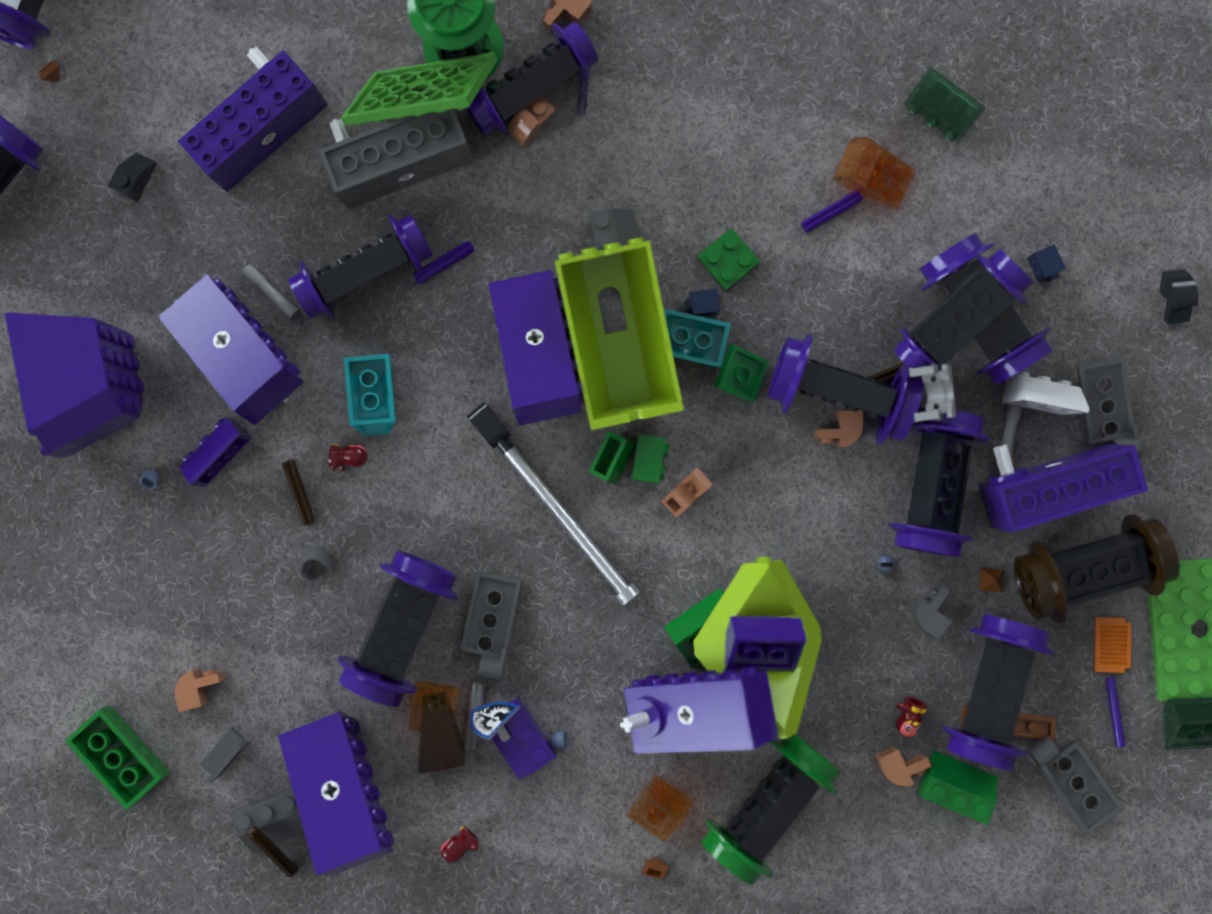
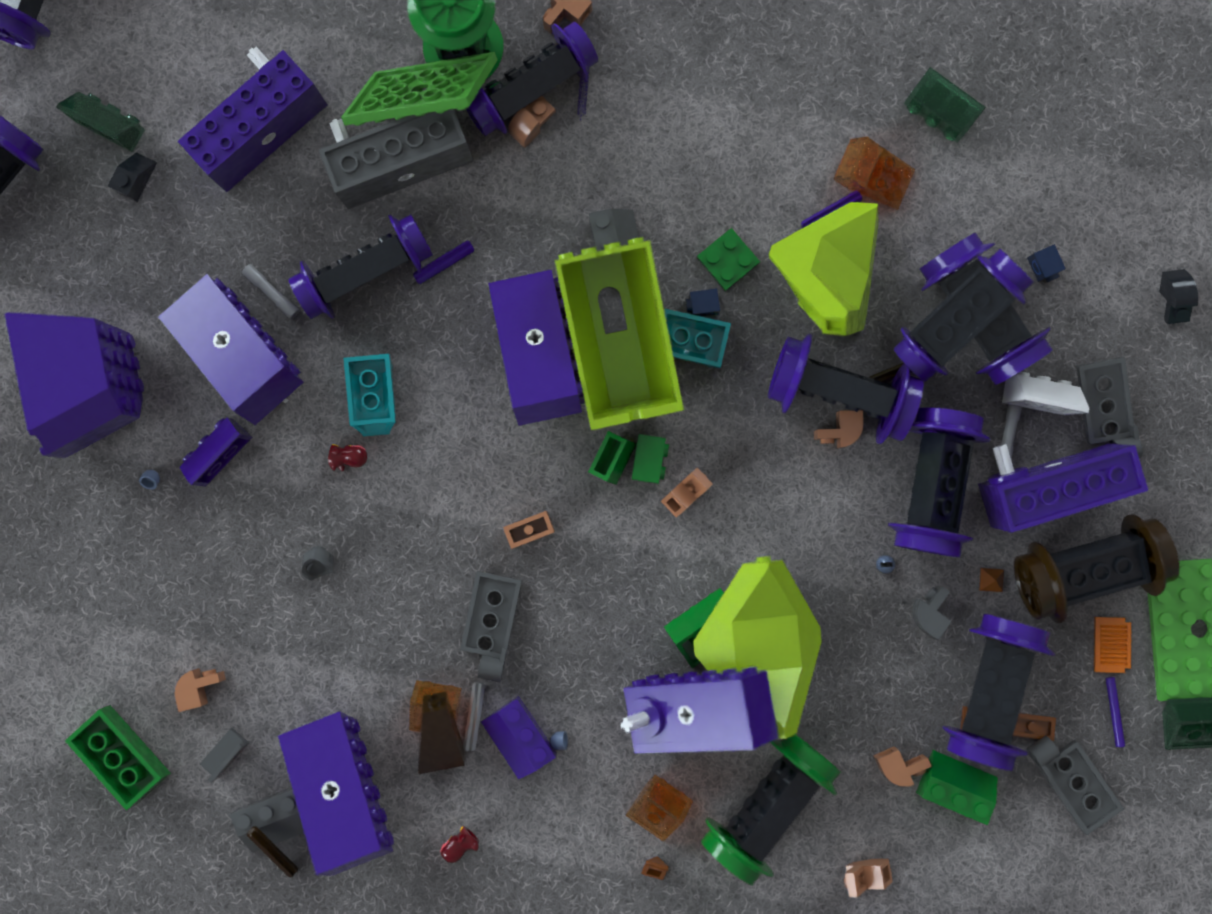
dark orange slope [38,59,60,82] -> none
dark brown axle [282,460,315,525] -> none
brick [337,550,458,707] -> none
flat silver piece [466,402,640,606] -> none
shield [469,702,520,742] -> none
green plate [714,344,770,404] -> none
dark purple slope [725,616,807,671] -> none
dark red animal [896,696,928,737] -> none
light grey piece [909,364,957,423] -> none
none -> clear green slope [56,92,145,152]
none -> nougat brick [503,511,555,549]
none -> lime panel [769,202,878,336]
none -> nougat brick [844,859,893,897]

